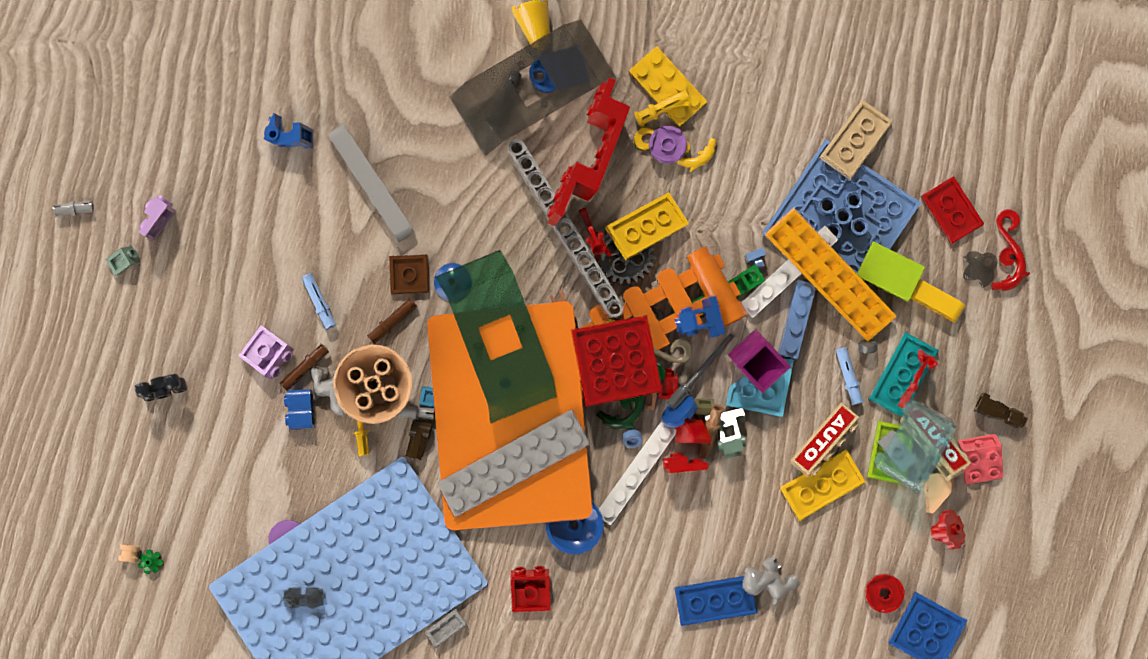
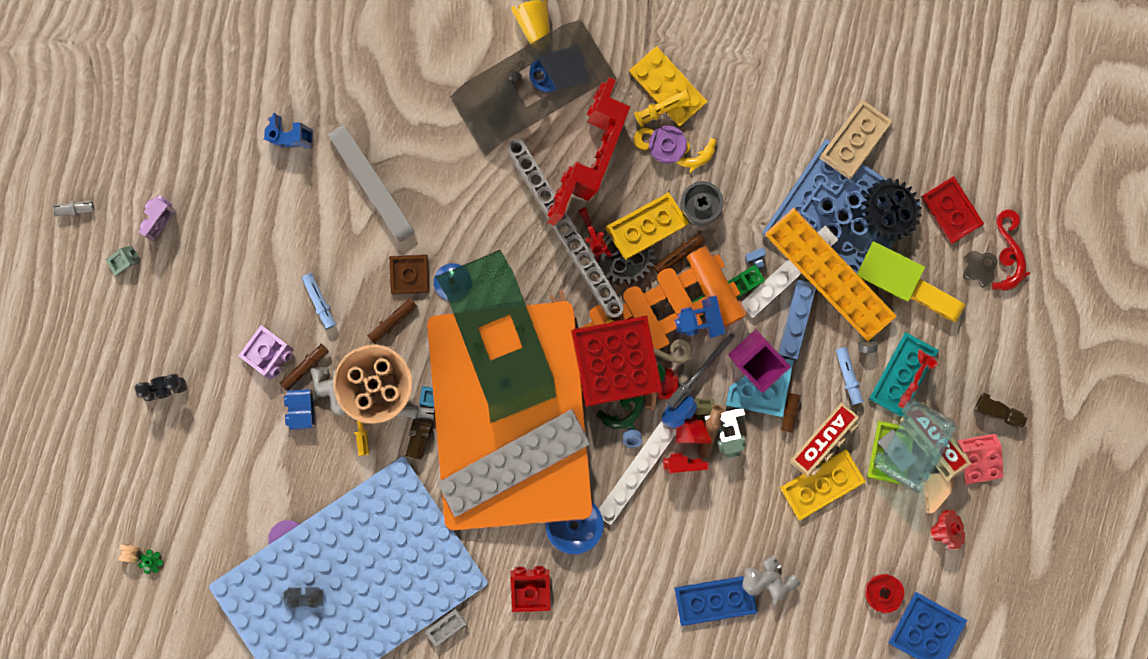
none -> reddish brown pin [653,232,706,274]
none -> dark grey wheel [680,181,724,226]
none -> reddish brown pin [781,393,801,433]
none -> black gear [861,178,922,241]

